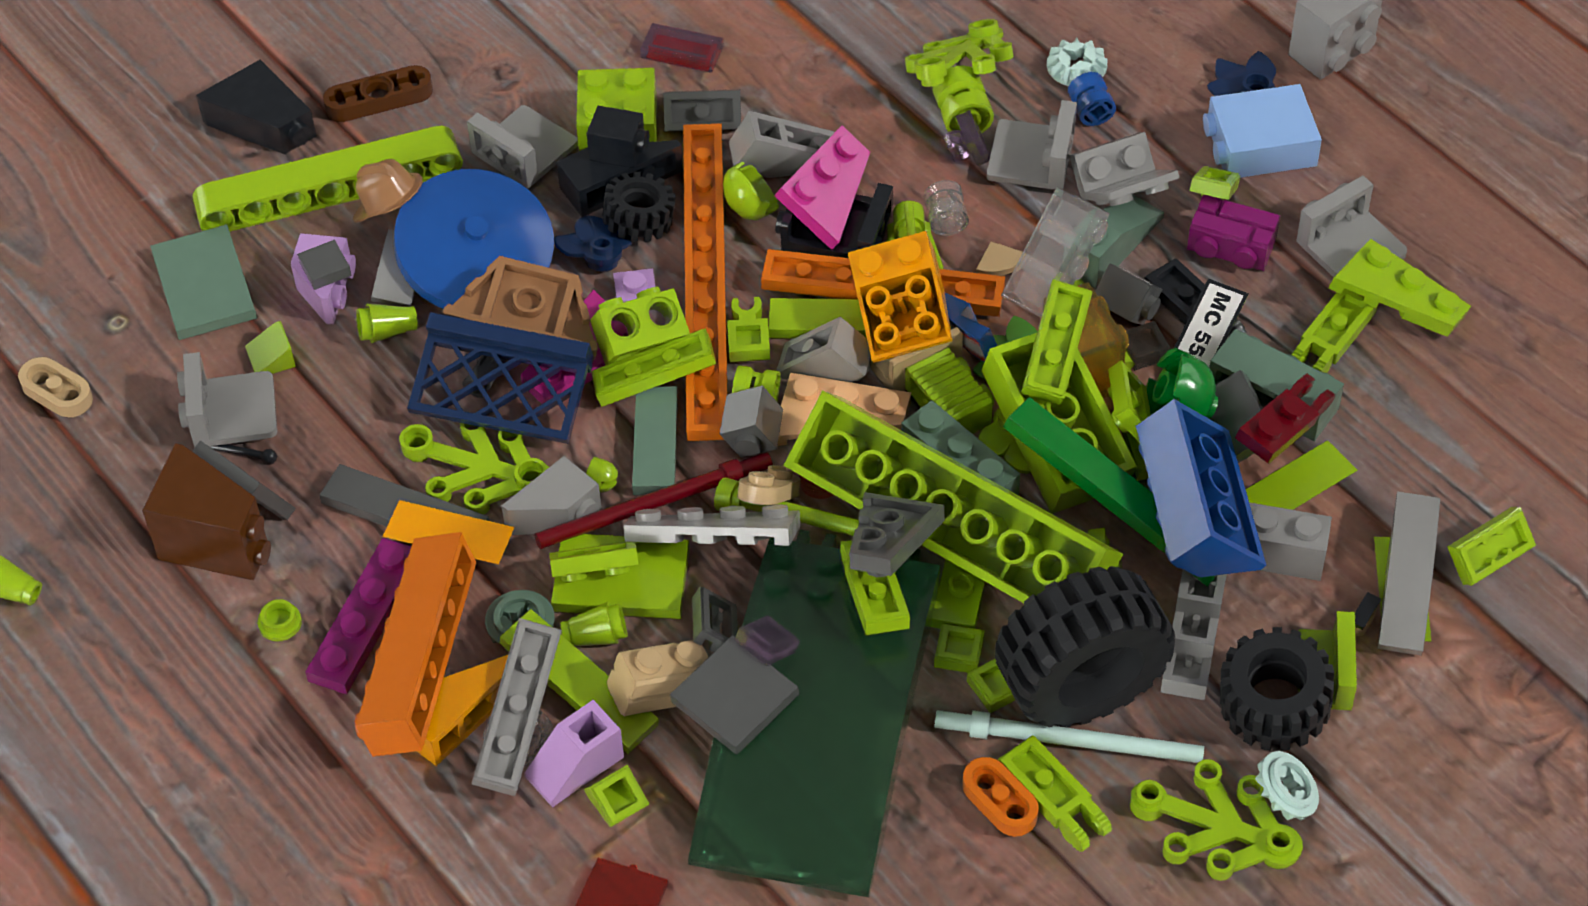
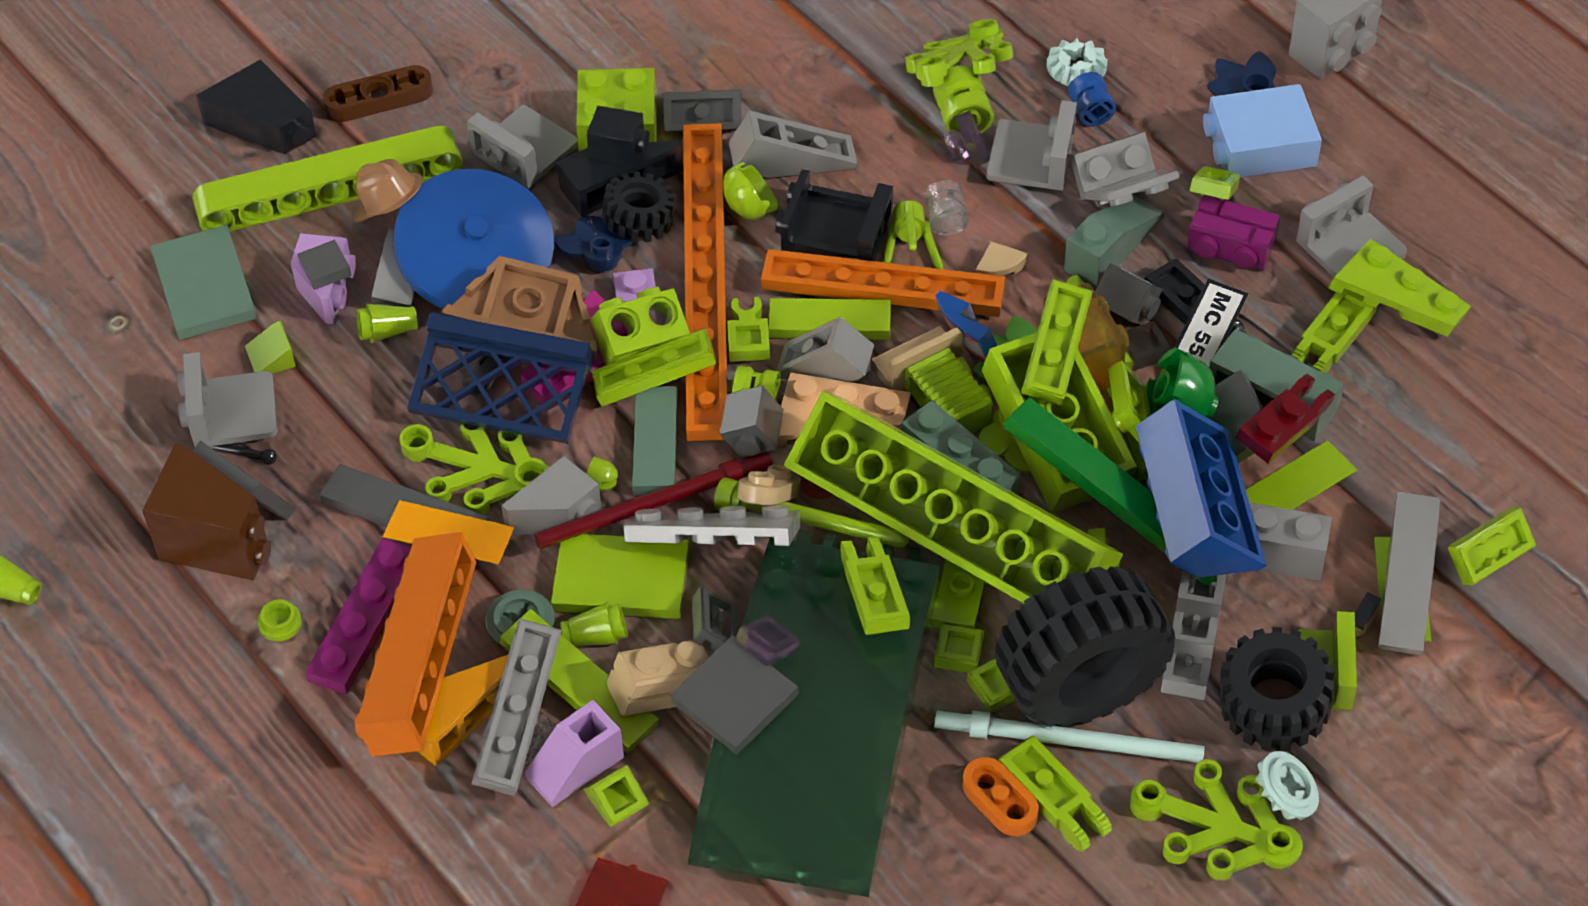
tan plate [18,357,93,417] -> none
lime plate [549,542,639,582] -> none
tile [640,23,724,73] -> none
dark pink wing [774,125,870,250] -> none
light orange slope [848,231,953,363] -> none
dark grey wing [849,492,945,577] -> none
clear brick [1001,187,1110,318] -> none

